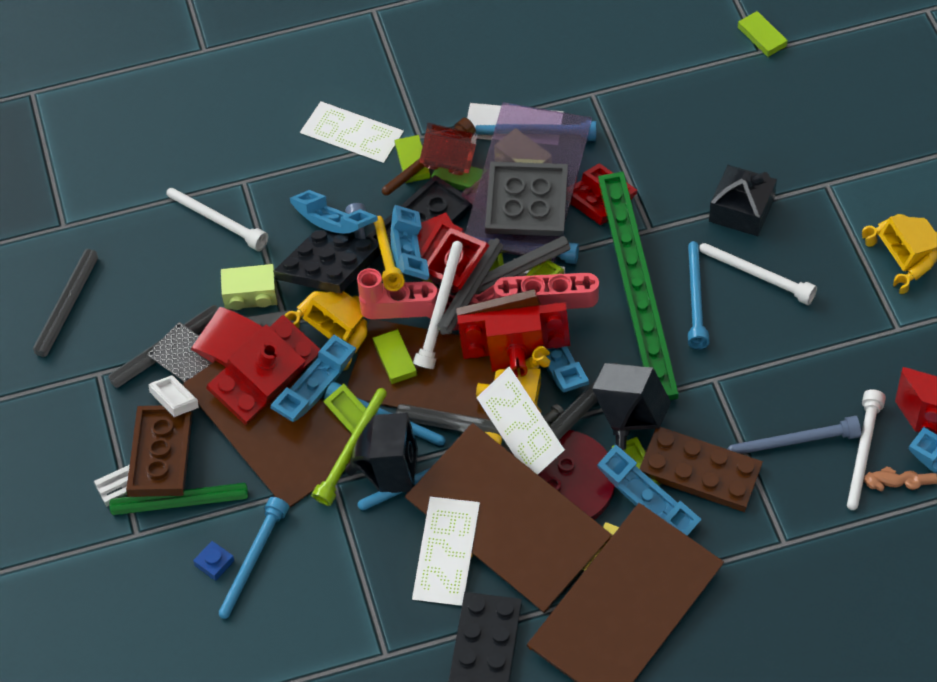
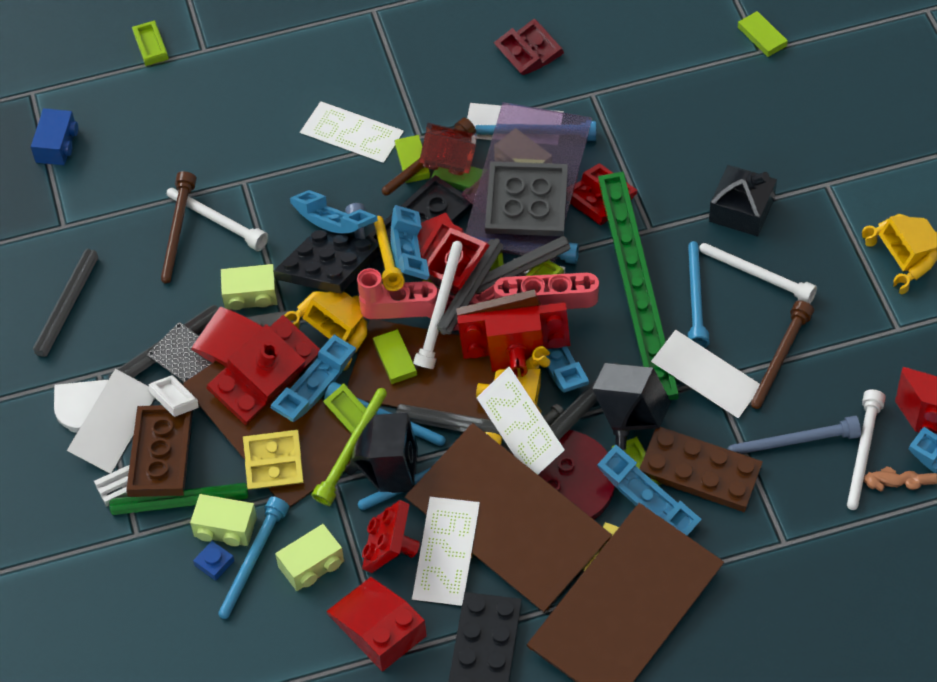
none -> blue brick [31,108,78,165]
none -> white tile [54,380,108,433]
none -> white sticker [67,369,155,473]
none -> lime tile [132,20,169,66]
none -> reddish brown piece [161,171,197,284]
none -> yellowish green brick [190,494,257,546]
none -> light yellow slope [243,430,304,490]
none -> yellowish green brick [275,524,344,591]
none -> red slope [326,577,427,672]
none -> red plate [362,500,420,573]
none -> dark red slope [494,18,564,75]
none -> white sticker [651,330,760,418]
none -> reddish brown piece [751,300,814,409]

